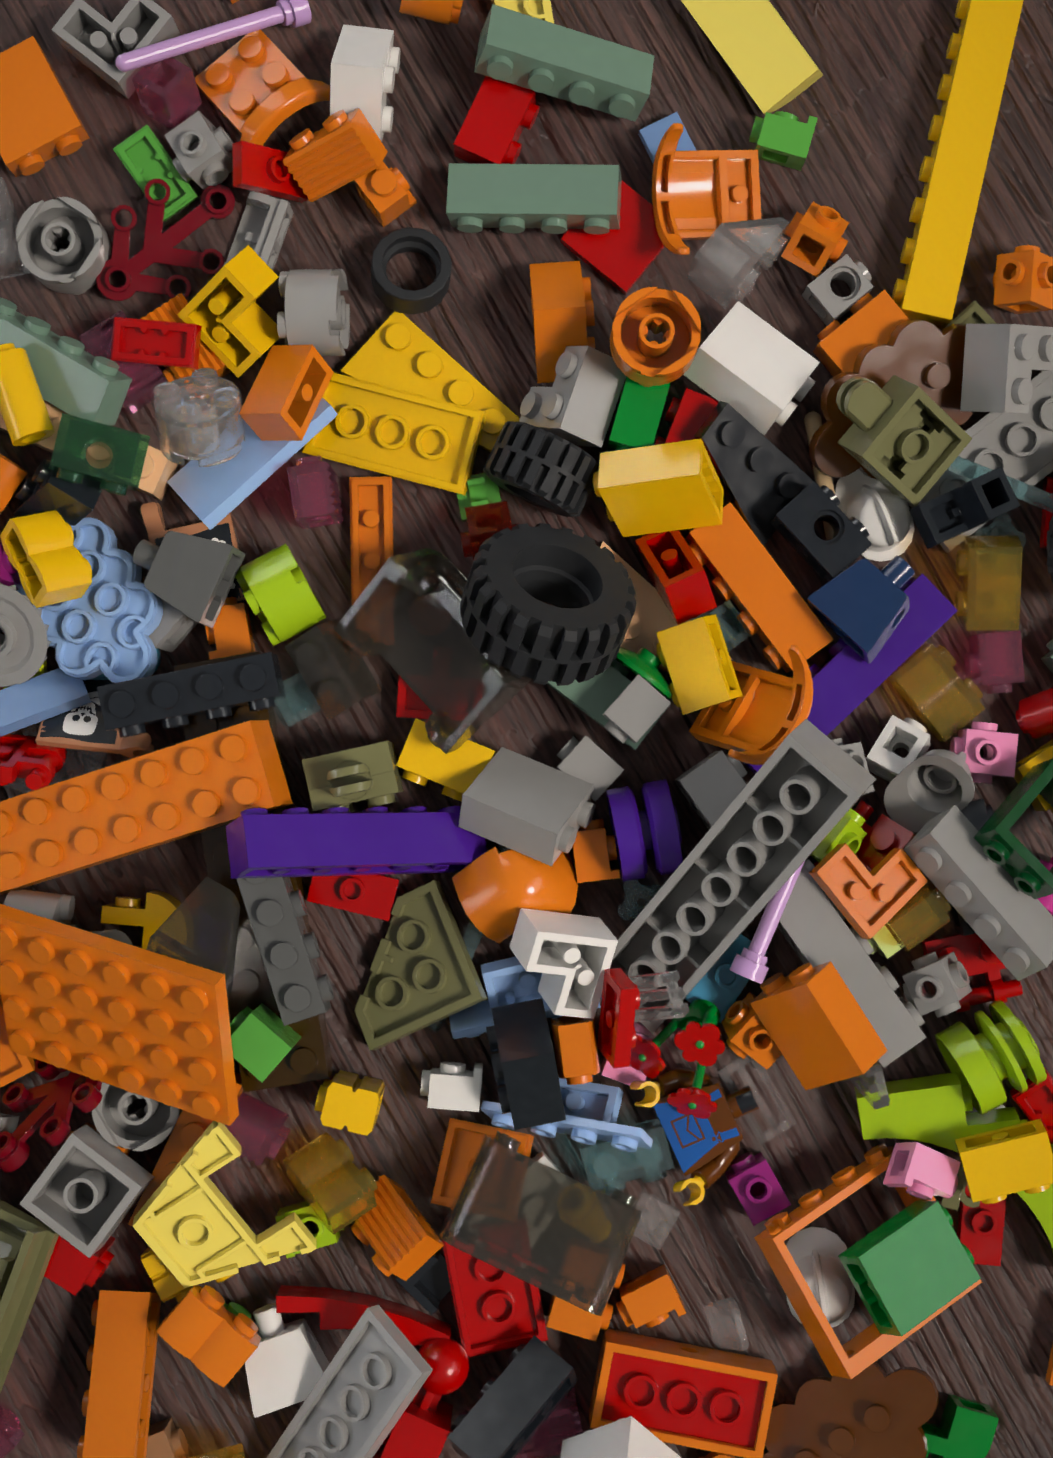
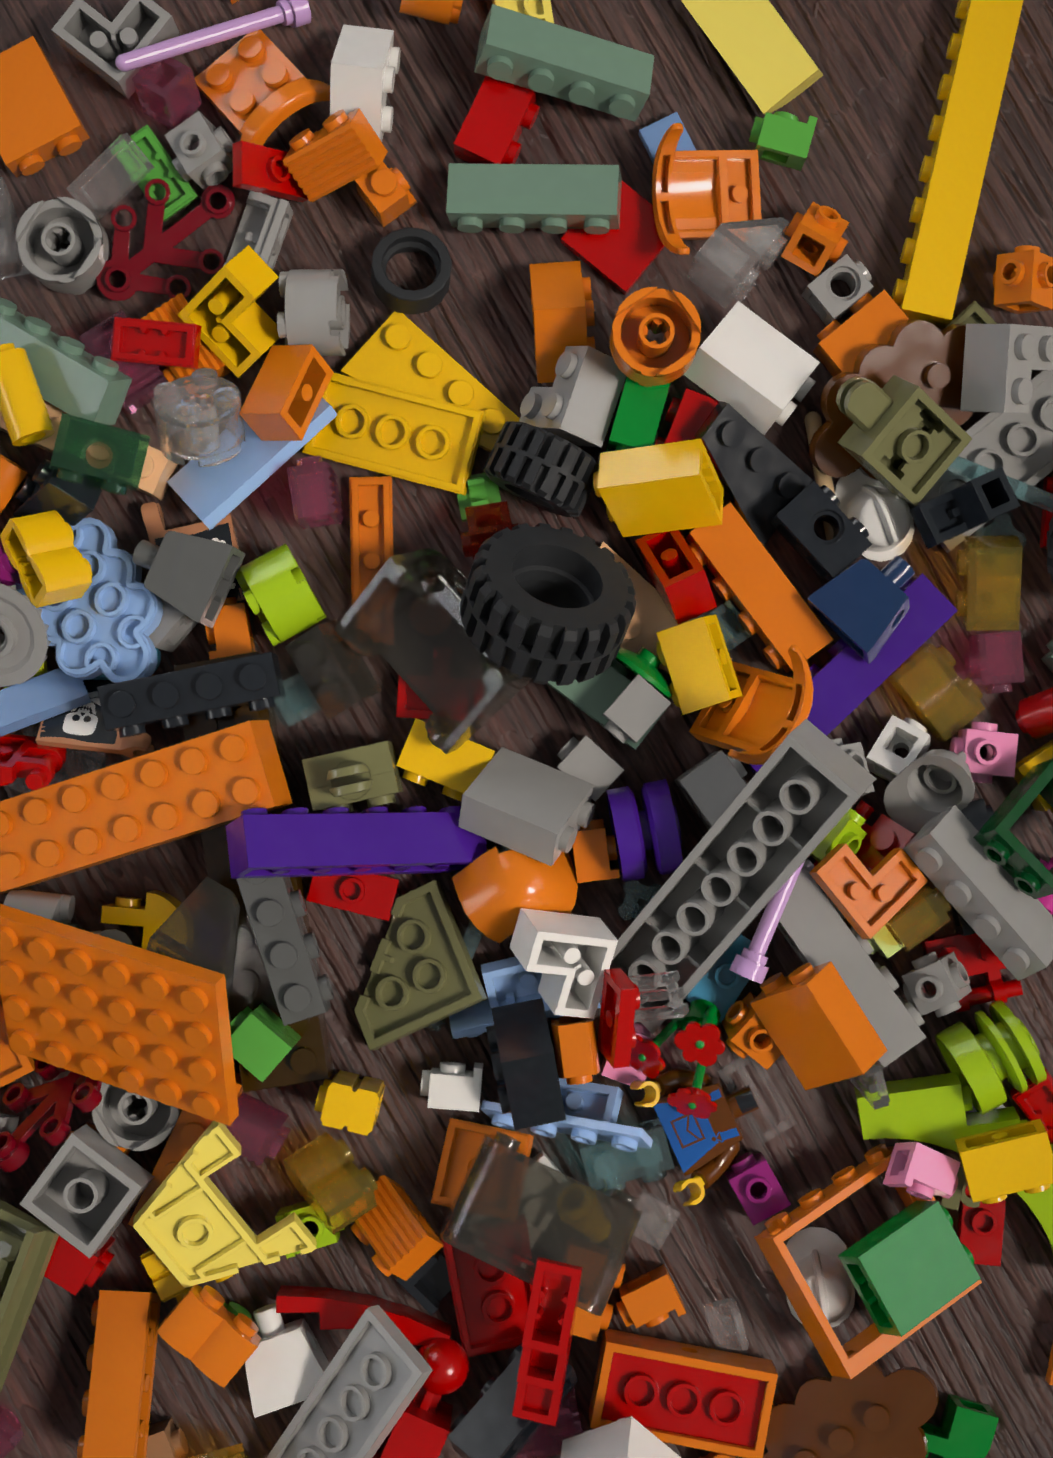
none -> clear tile [66,133,155,221]
none -> red slope [512,1257,583,1426]

